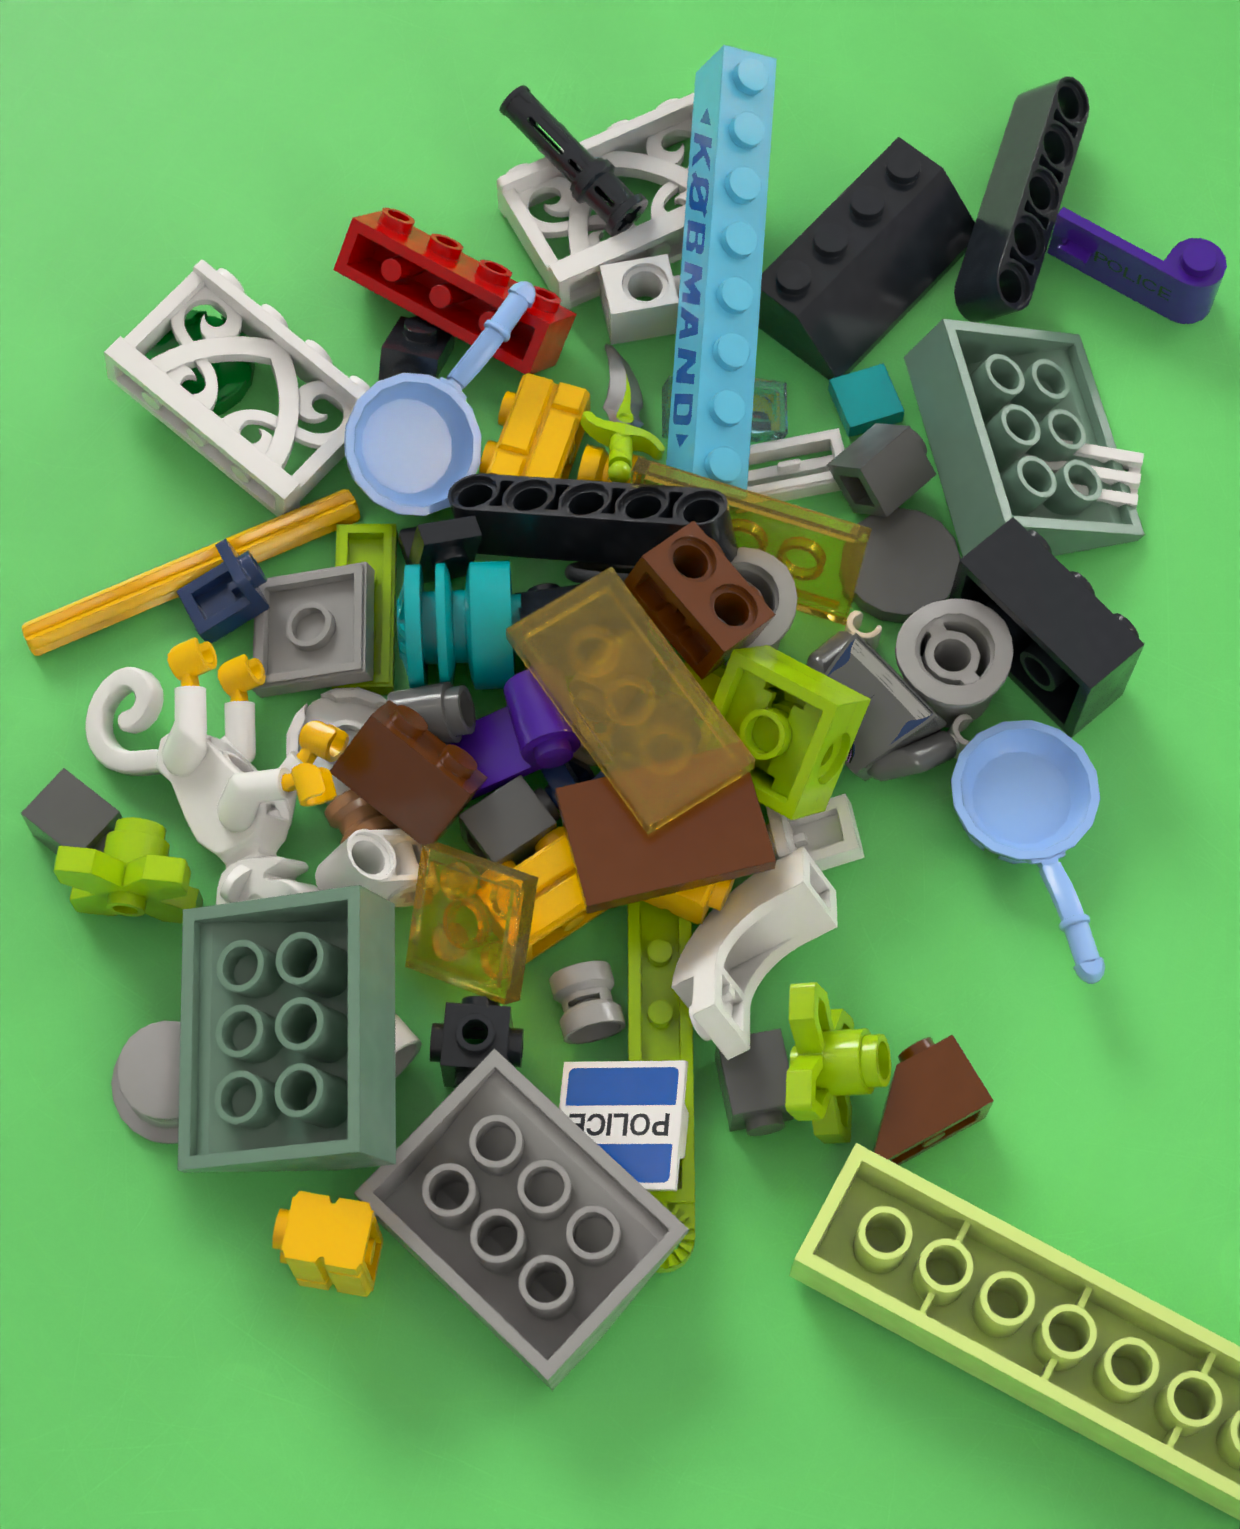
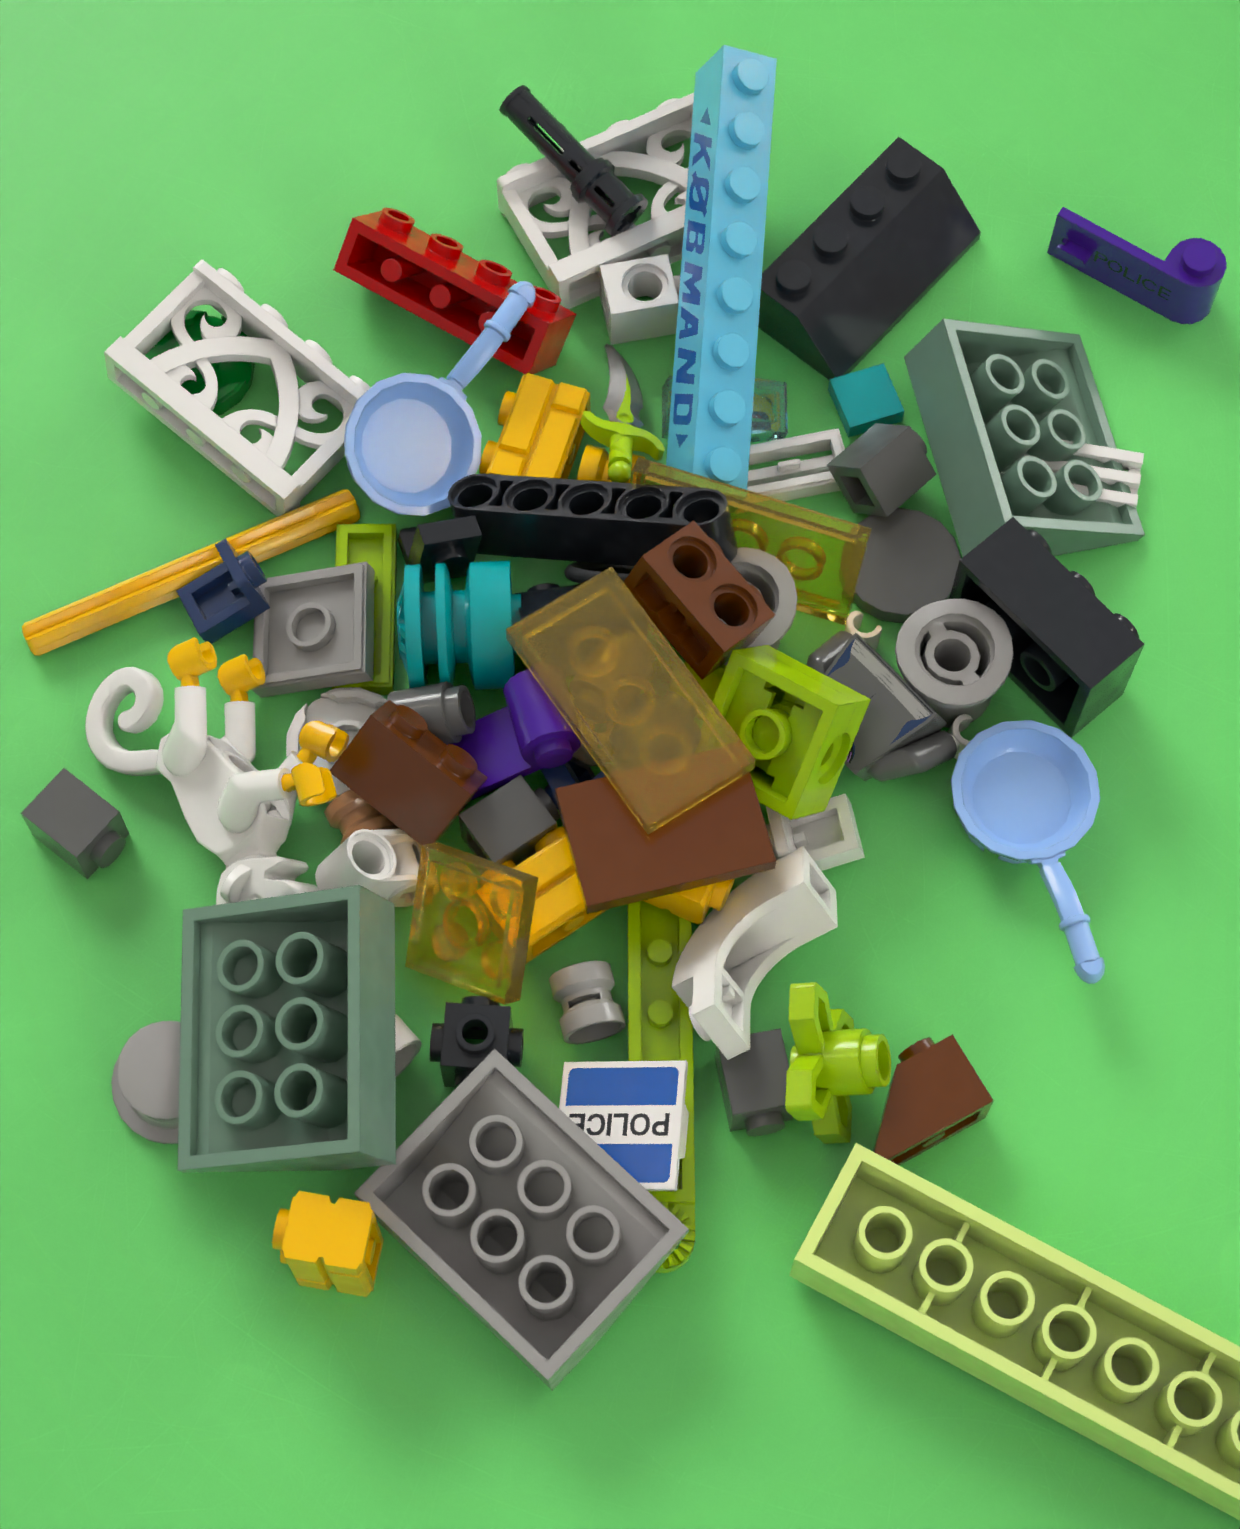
lime plant [53,817,203,924] -> none
black bracket [378,316,455,381] -> none
black beam [954,76,1090,323] -> none

